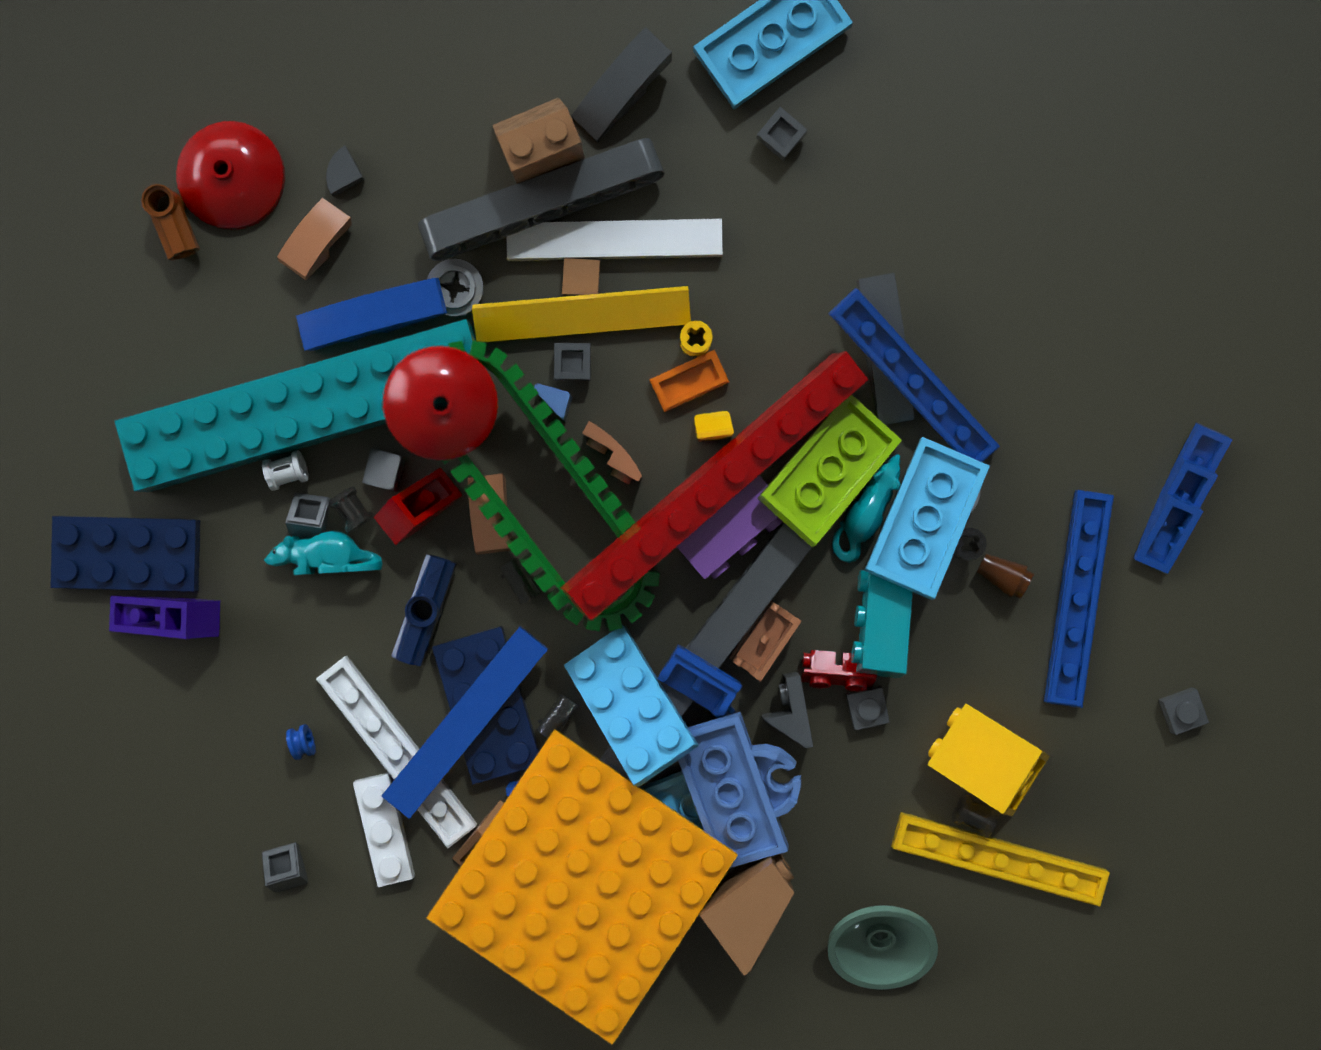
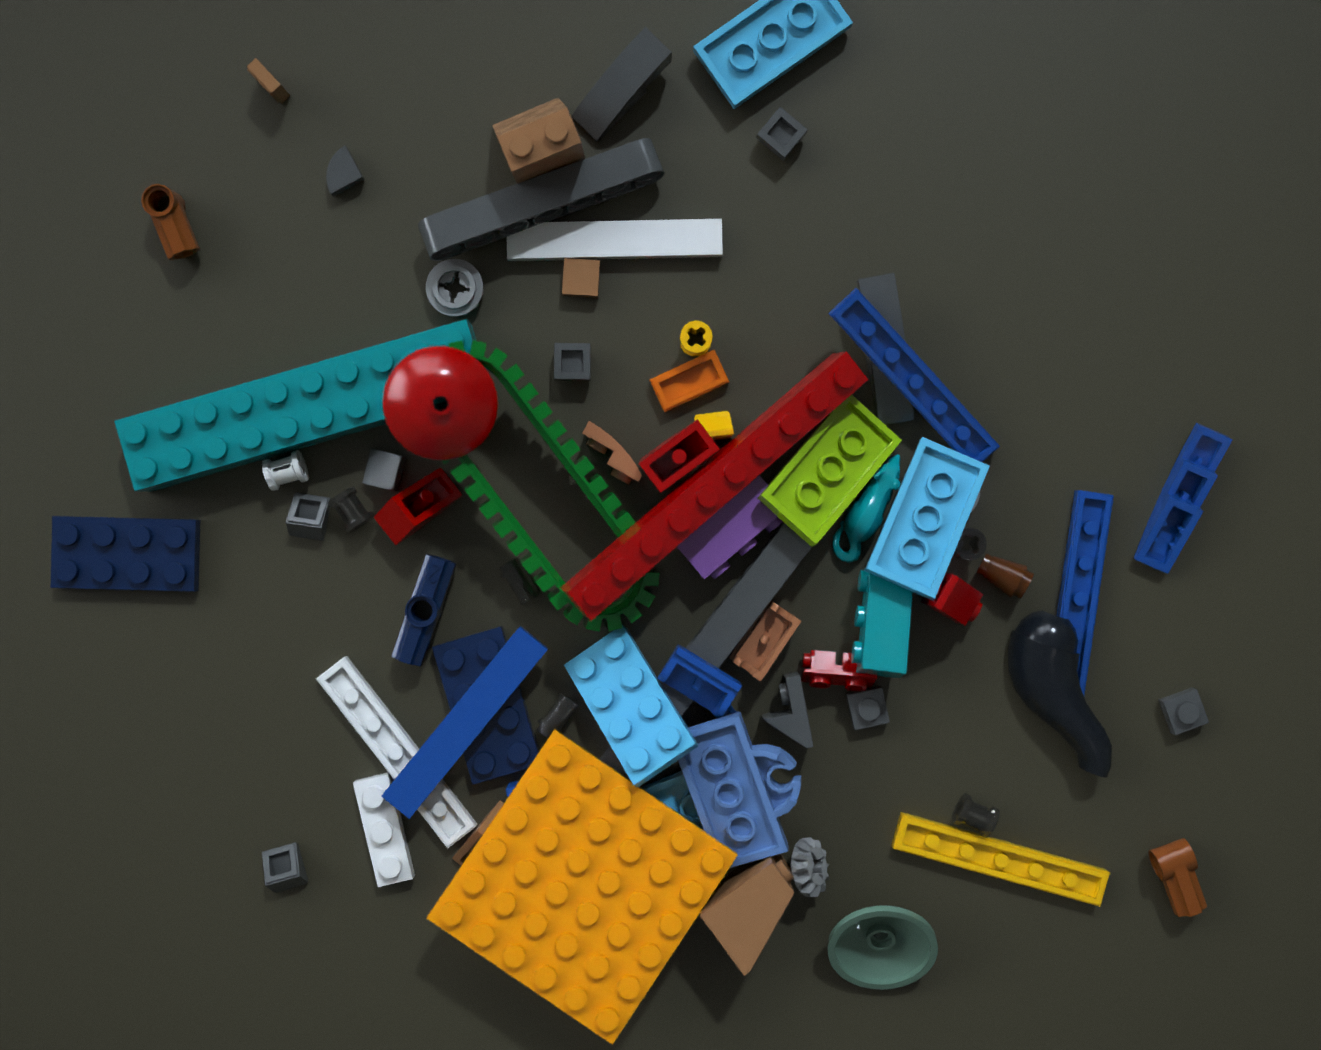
dark purple slope [109,595,220,639] -> none
red dish [176,121,285,230] -> none
teal animal [264,531,383,575] -> none
nougat slope [277,197,352,280] -> none
blue bush [286,724,316,760] -> none
blue slope [296,278,447,351] -> none
nougat slope [467,473,512,555] -> none
yellow tile [472,286,691,342] -> none
medium blue slope [534,383,573,422] -> none
yellow slope [927,703,1050,816] -> none
none -> medium nougat tile [247,58,290,104]
none -> red slope [639,419,720,493]
none -> light grey gear [791,837,830,897]
none -> red slope [921,573,983,626]
none -> black animal [1008,610,1112,778]
none -> dark orange piece [1148,838,1207,917]

